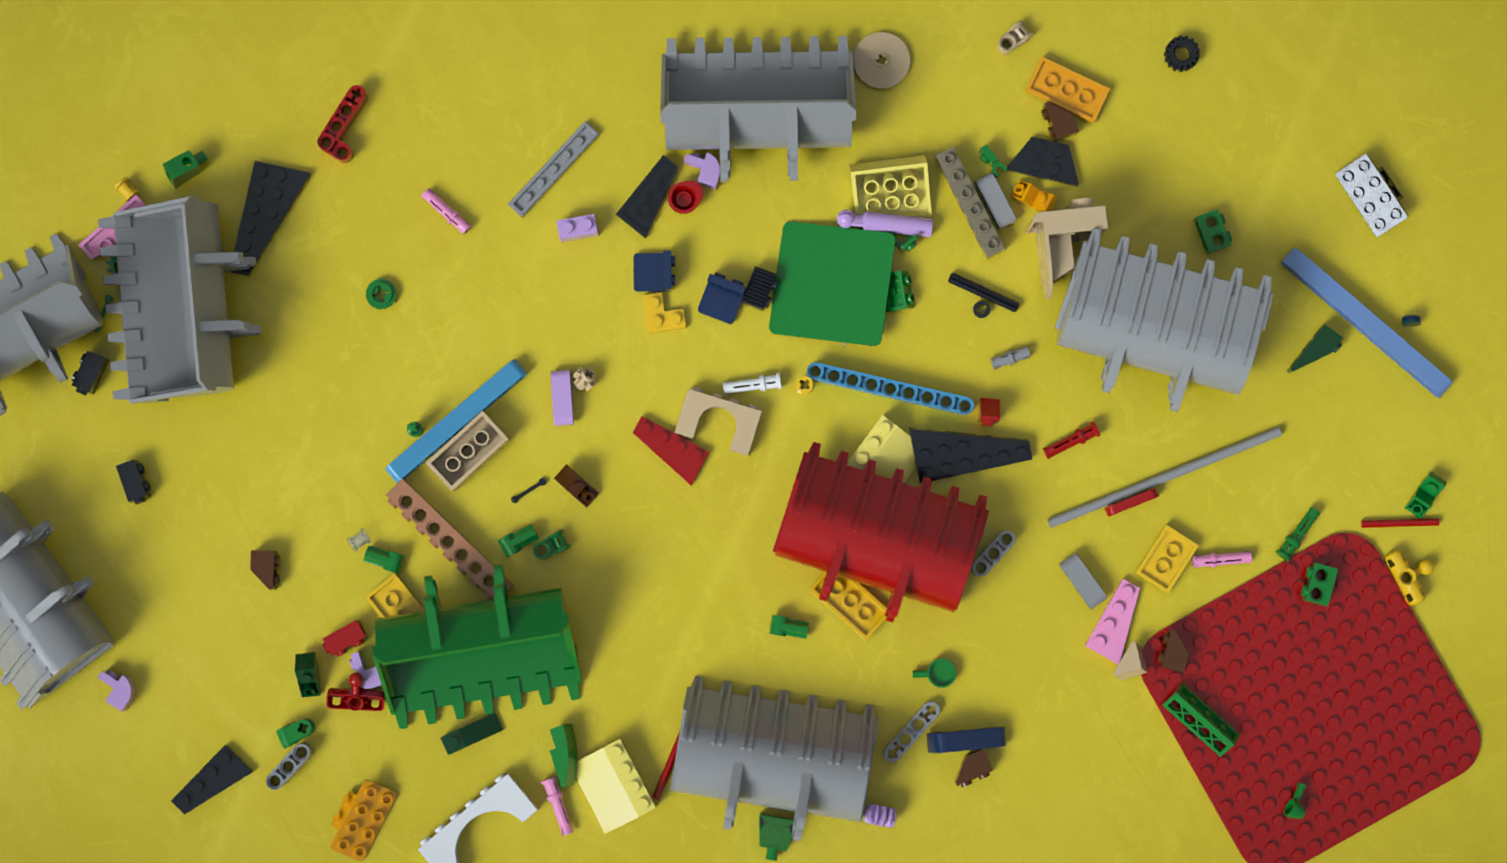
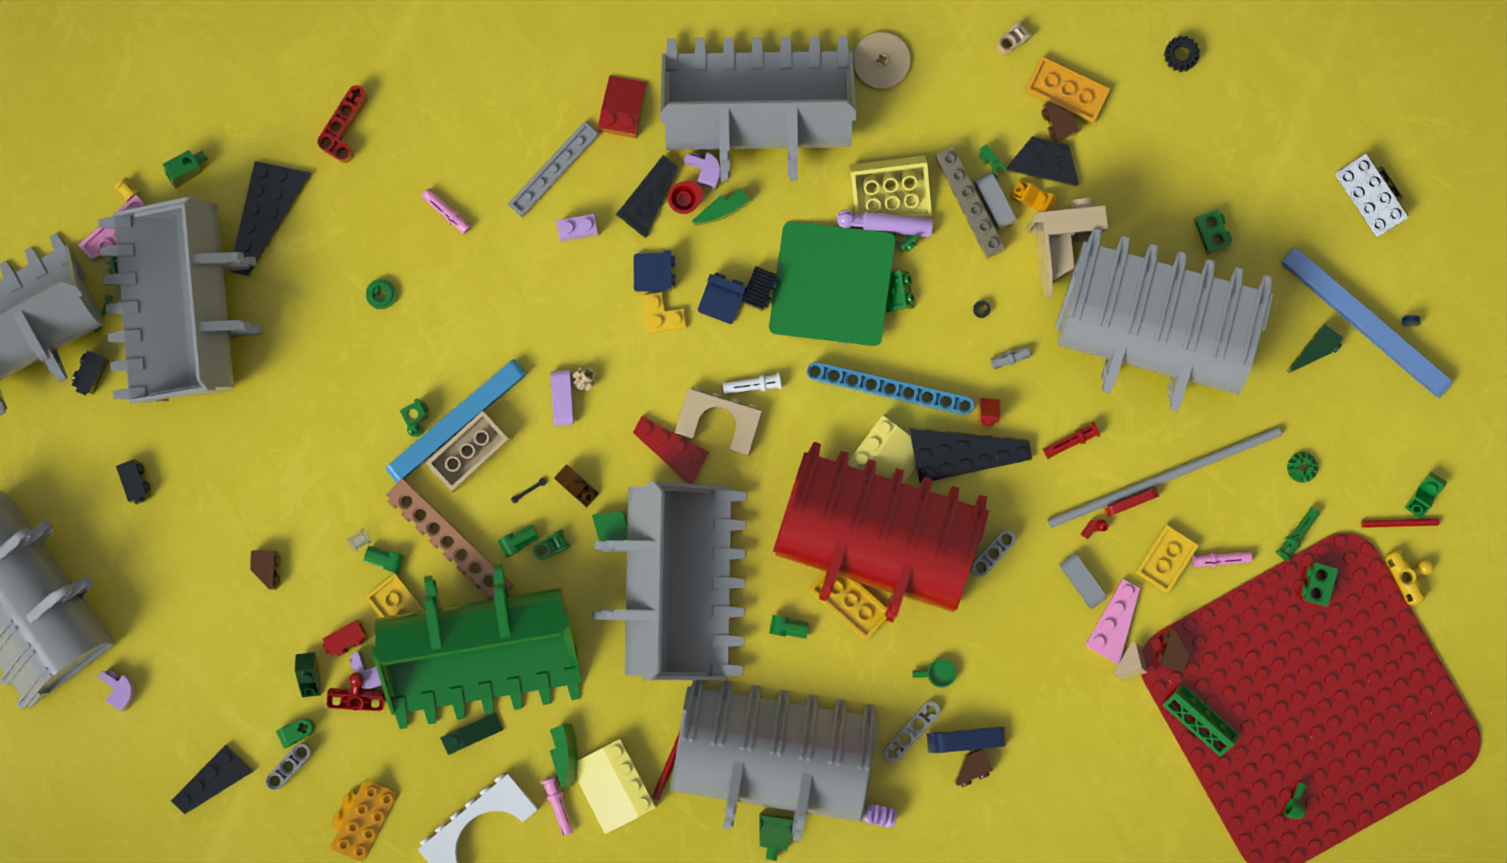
yellow bush [796,376,813,394] -> none
black axle [948,273,1019,312] -> none
none -> green bracket [400,398,429,425]
none -> green torso [592,511,627,541]
none -> light grey piece [593,482,747,680]
none -> red slope [598,76,647,138]
none -> green slope [692,189,750,226]
none -> red arm [1080,519,1109,540]
none -> green gear [1287,452,1318,483]

